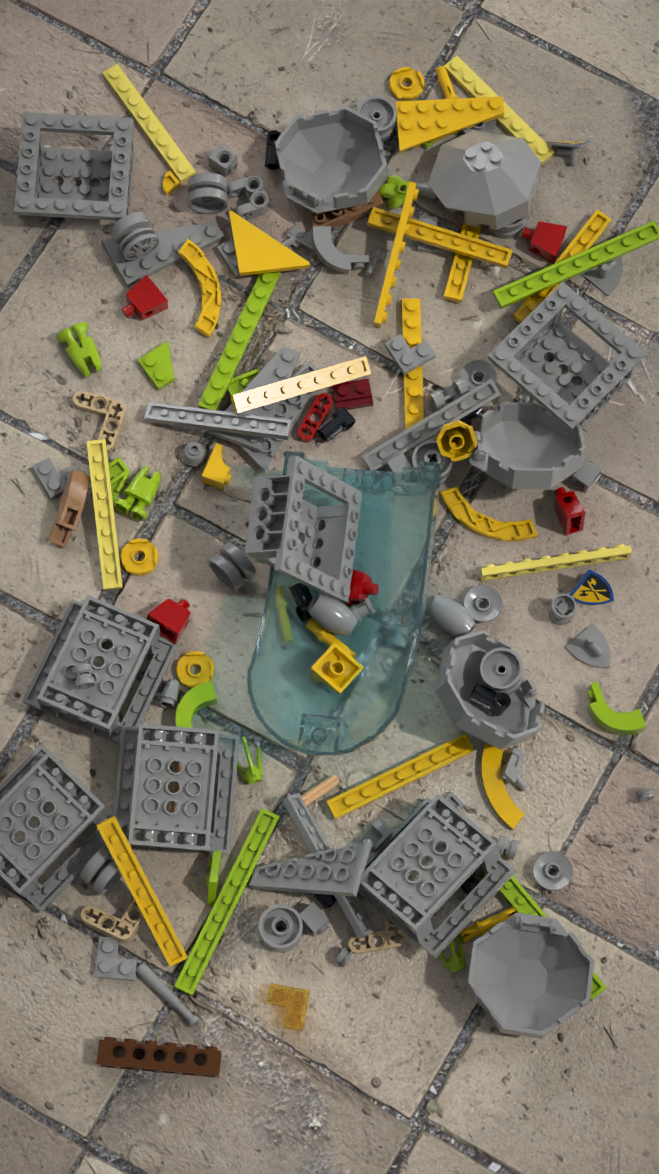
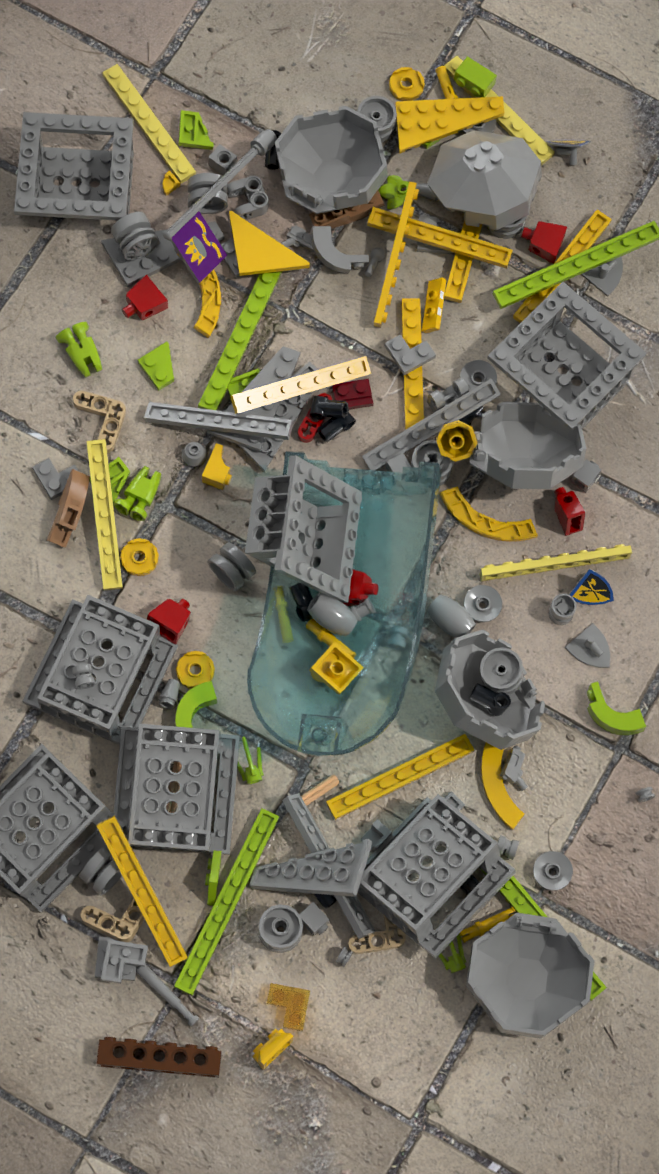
none -> light grey plate [101,939,148,984]
none -> flag [163,129,277,283]
none -> lime wing [178,110,214,150]
none -> yellow slope [253,1029,294,1070]
none -> black piece [309,396,349,420]
none -> yellow plate [422,277,446,333]
none -> lime brick [454,56,497,97]

